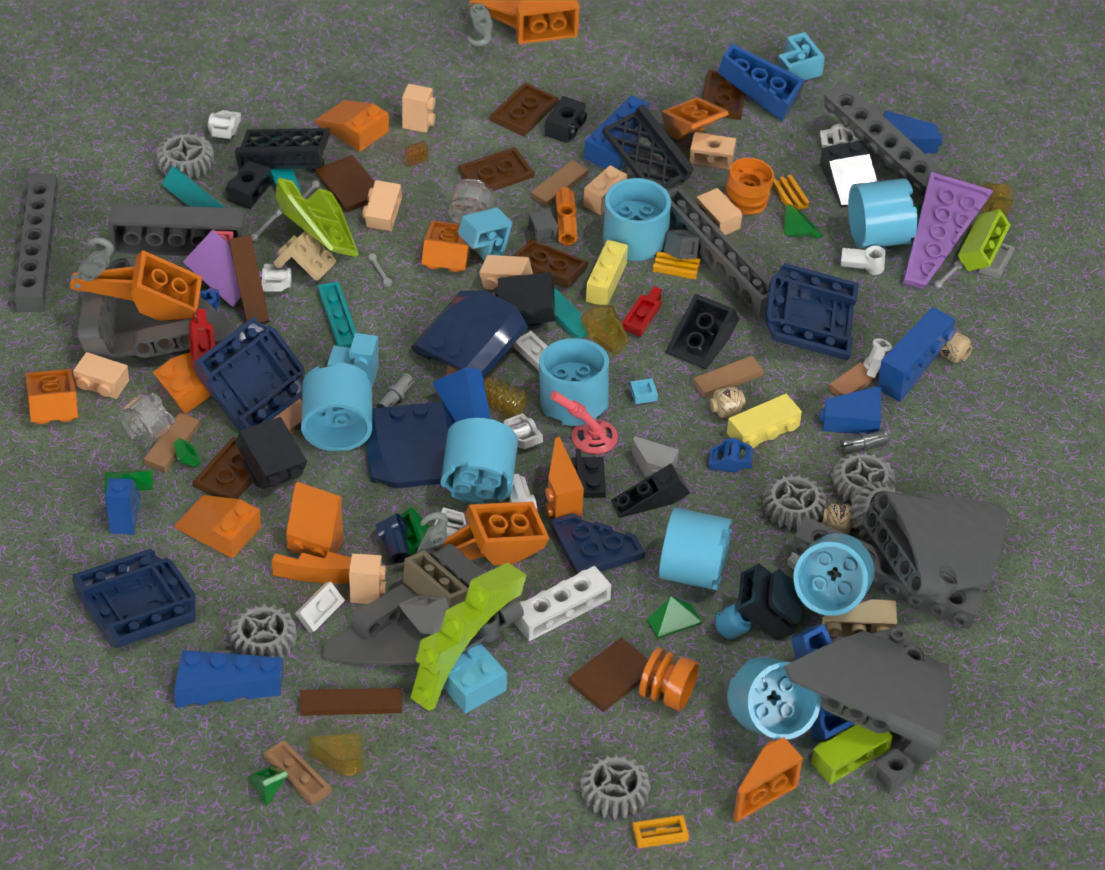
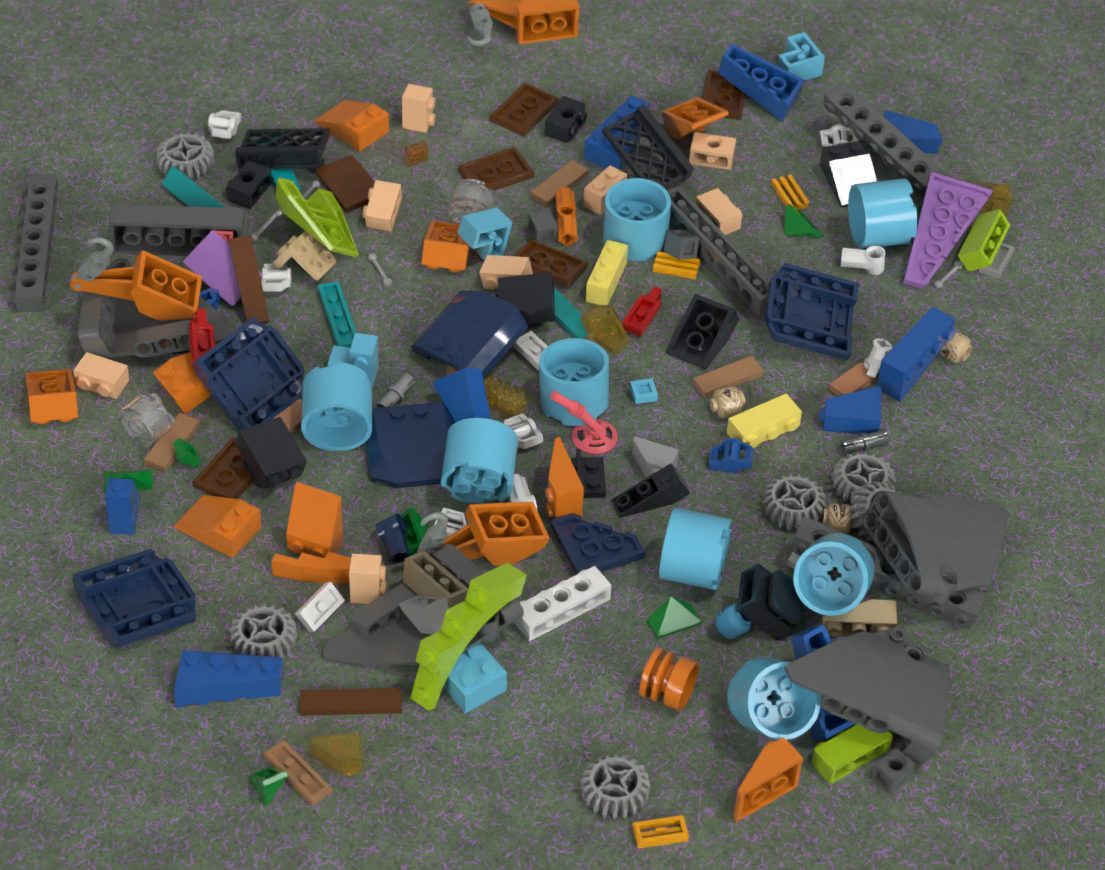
reddish brown tile [568,637,649,712] -> none
orange wheel [724,157,774,215] -> none

